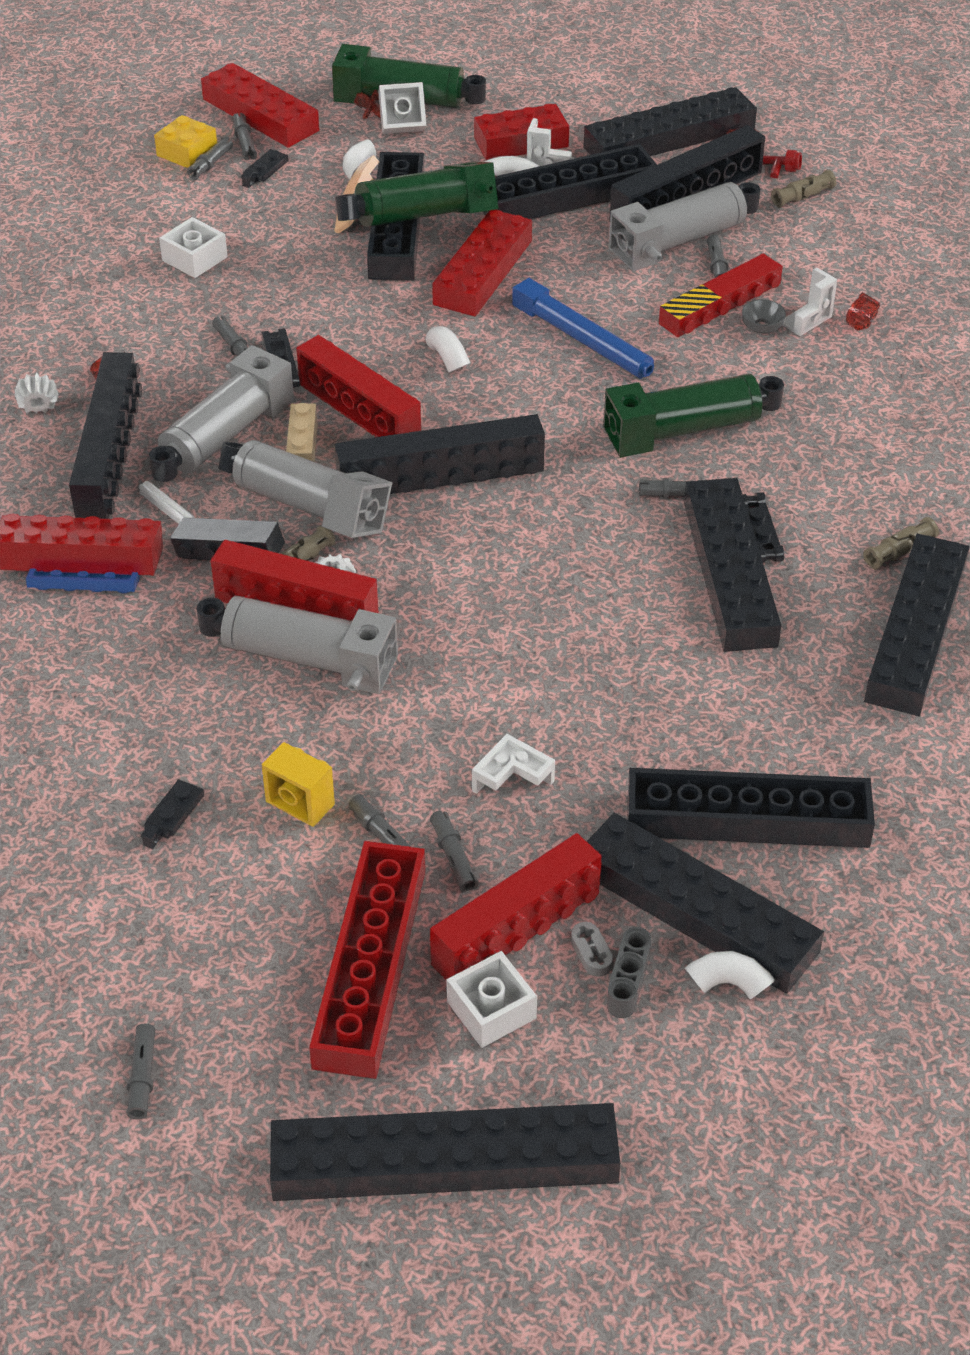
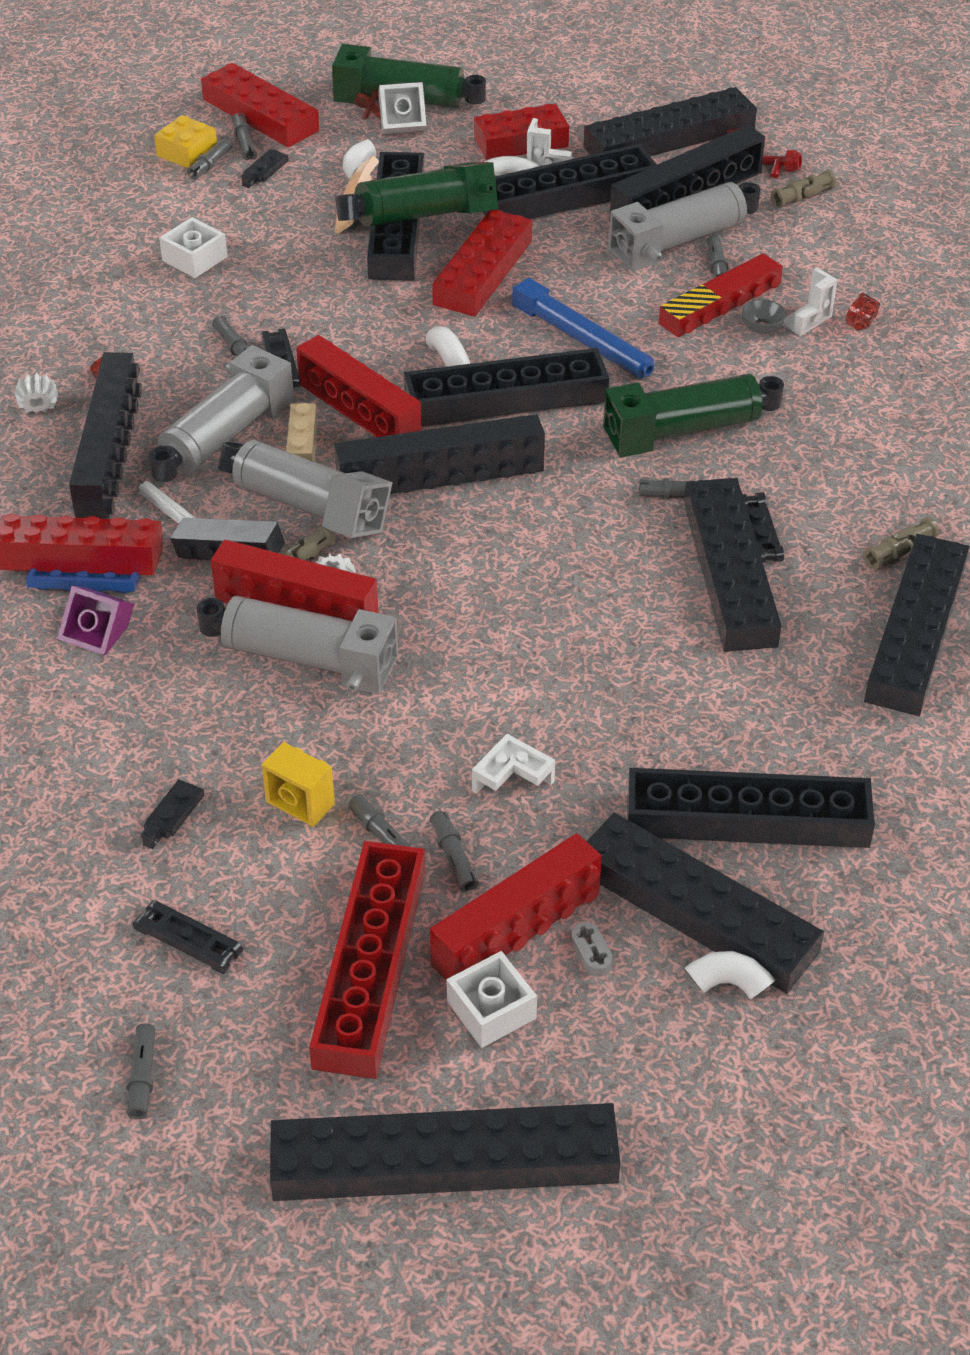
dark grey beam [607,927,651,1018] -> none
none -> magenta slope [56,586,134,655]
none -> black plate [132,900,243,975]
none -> black brick [404,348,610,426]

